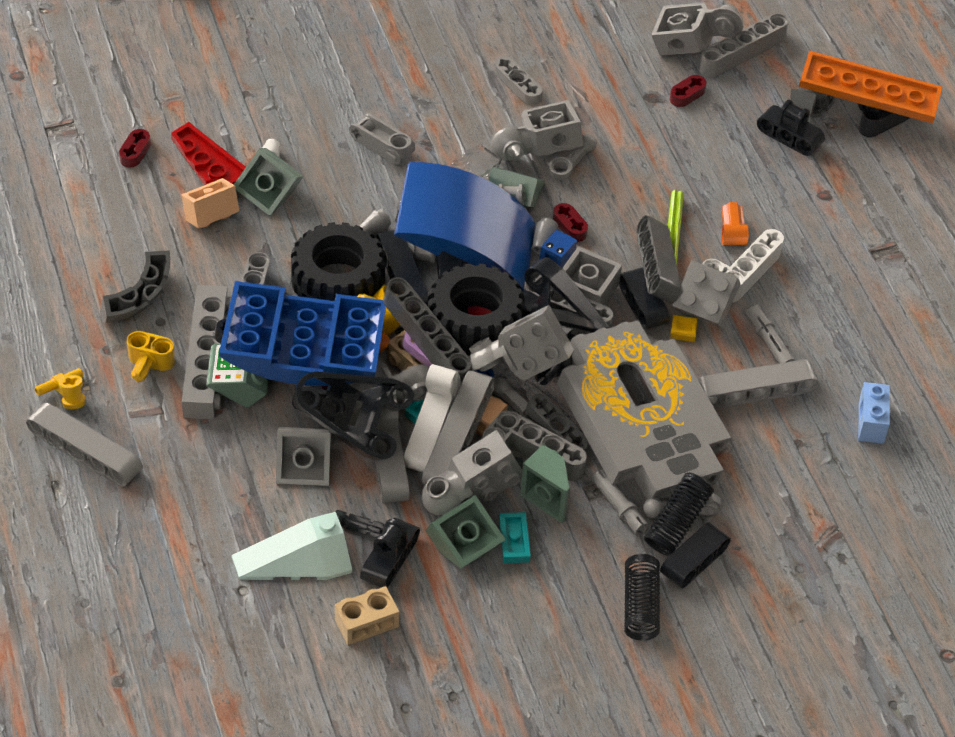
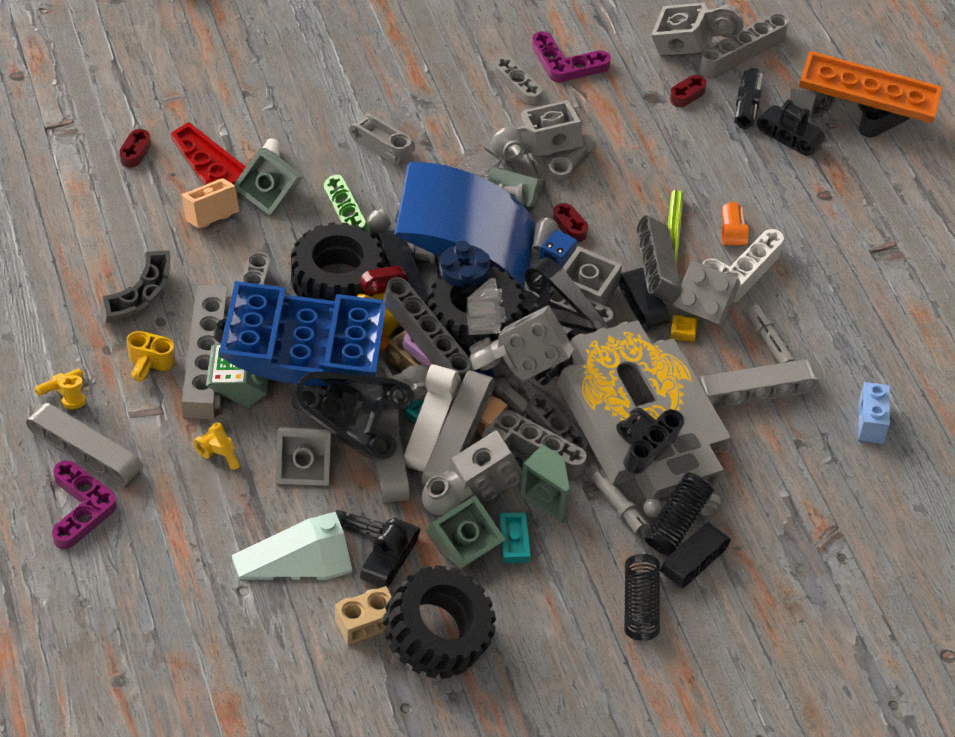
none -> magenta beam [52,460,117,549]
none -> yellow piece [193,423,240,470]
none -> bright green beam [324,175,370,231]
none -> dark red beam [360,266,409,295]
none -> black tyre [383,565,496,679]
none -> dark blue plate [439,241,490,287]
none -> clear slope [466,278,505,335]
none -> magenta beam [532,31,611,82]
none -> black piece [616,407,685,474]
none -> black piece [734,68,763,129]

